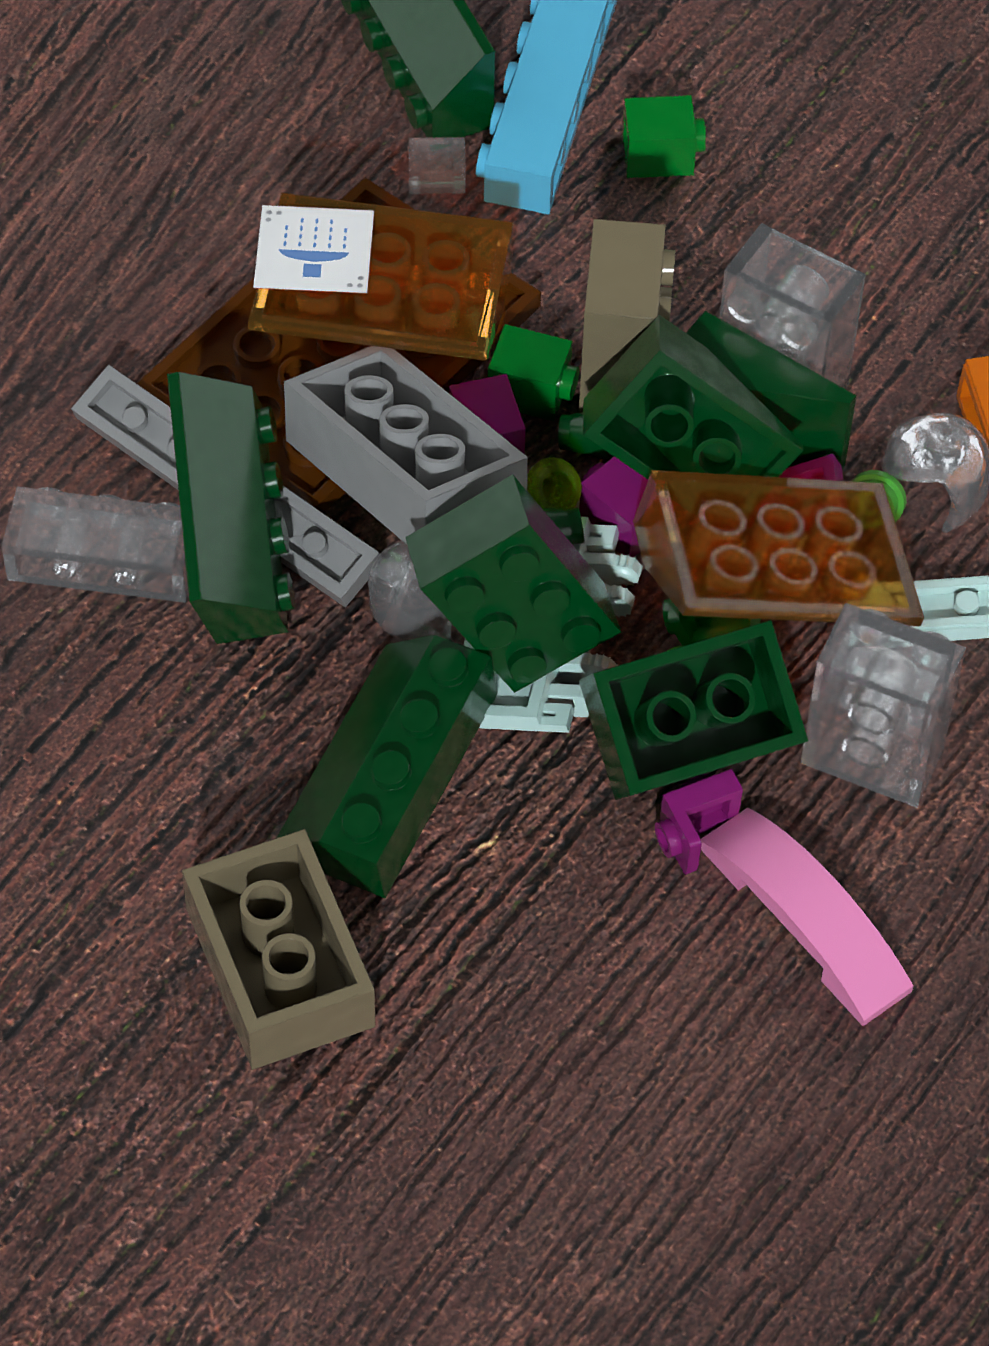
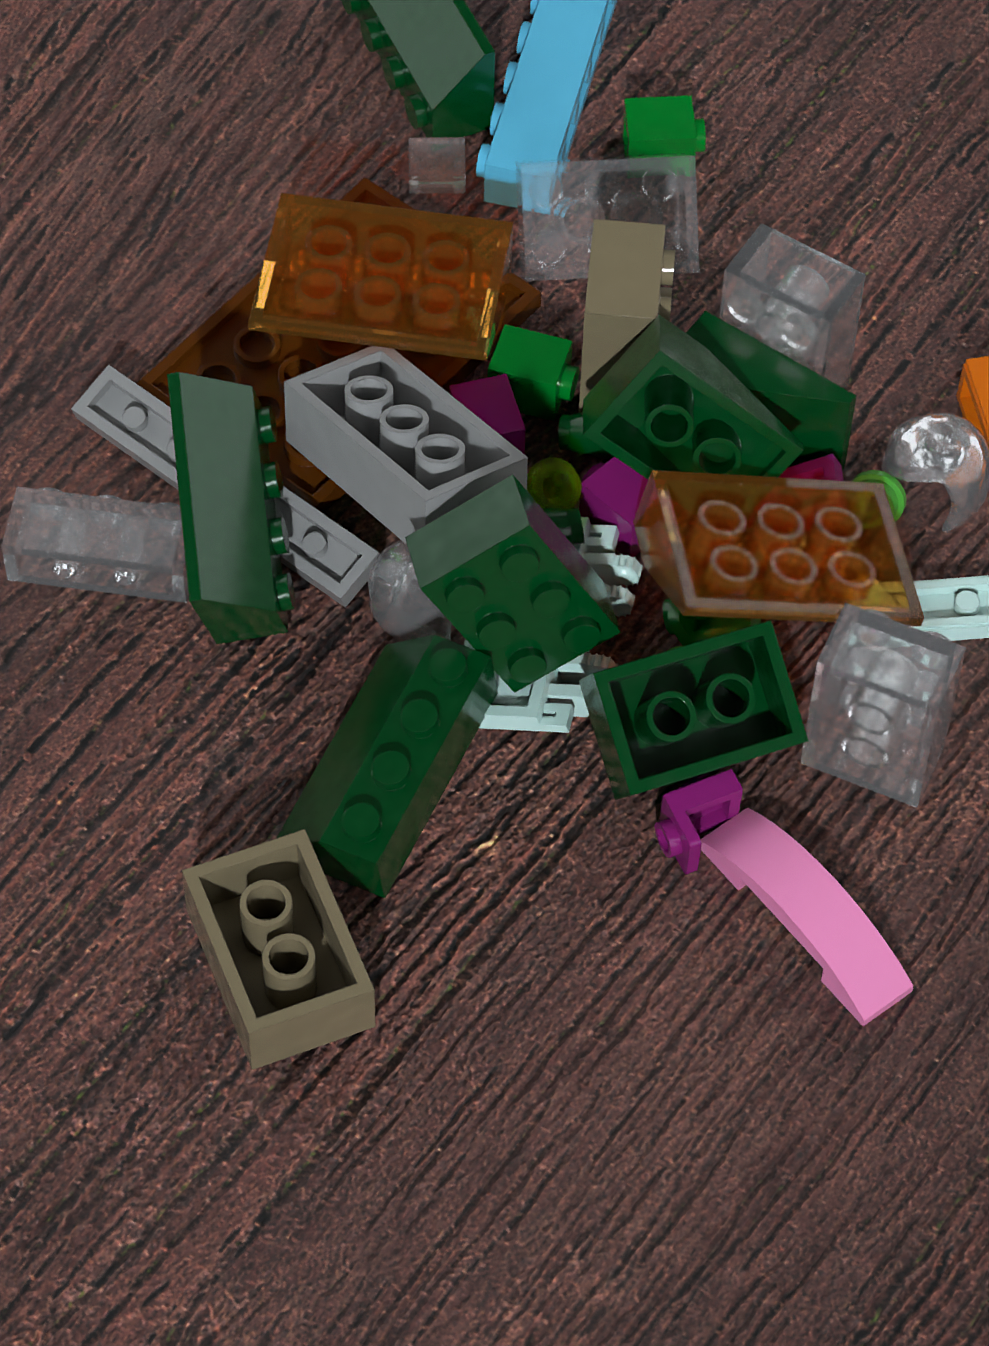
white sticker [253,205,374,294] -> none
none -> clear brick [516,153,699,281]

